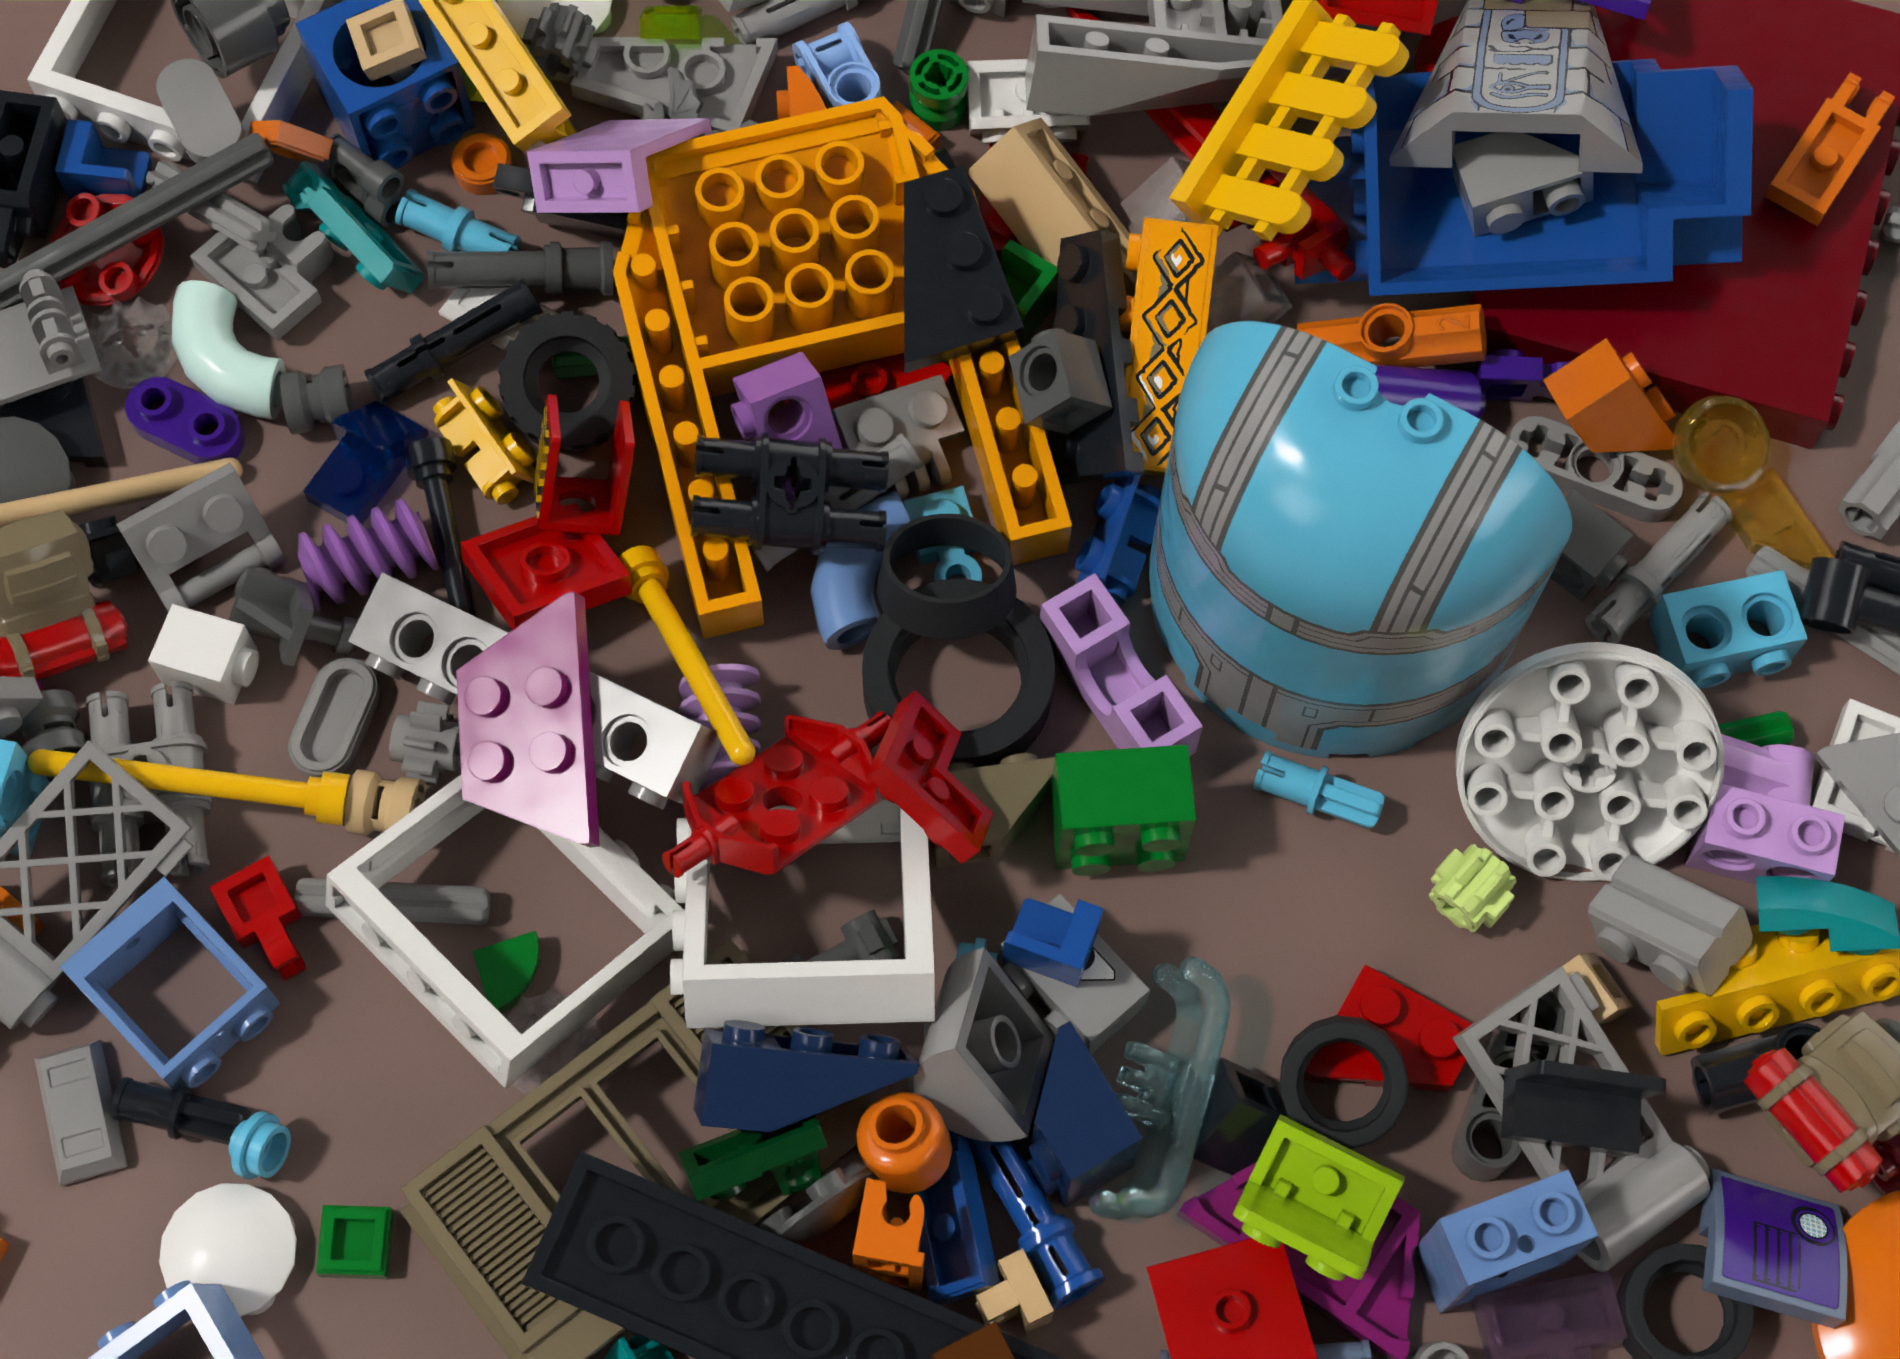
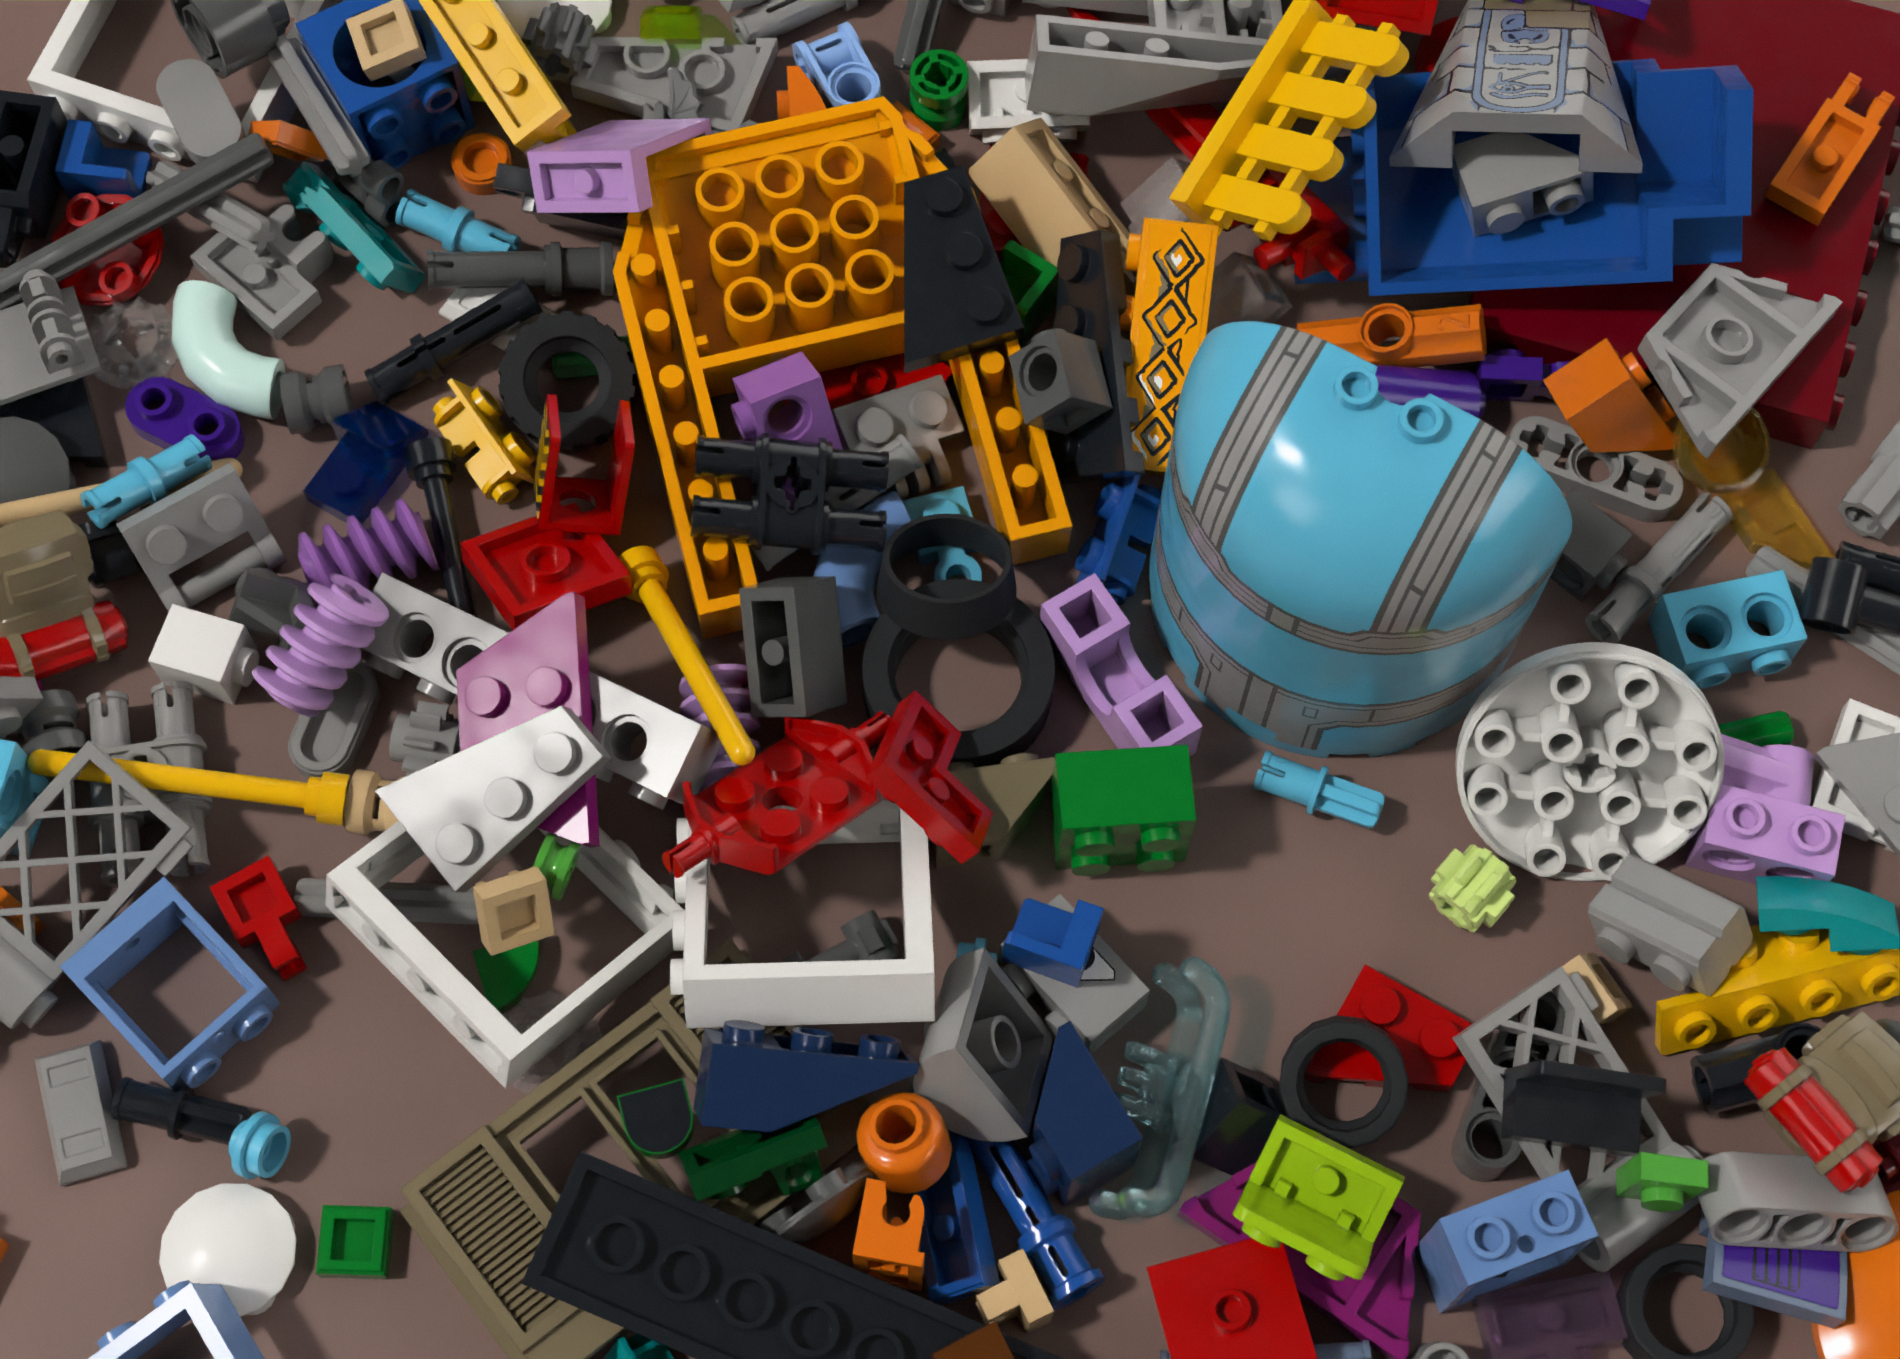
none -> medium azure pin [80,434,212,529]
none -> lavender piece [252,573,389,717]
none -> light grey axle [267,35,370,178]
none -> wing [375,706,612,892]
none -> tan tile [473,866,555,956]
none -> bright green bush [533,833,581,901]
none -> black tile [616,1078,695,1159]
none -> dark grey brick [739,576,847,717]
none -> bright green plate [1616,1152,1709,1212]
none -> light grey wing [1637,263,1843,458]
none -> light grey beam [1698,1151,1899,1252]

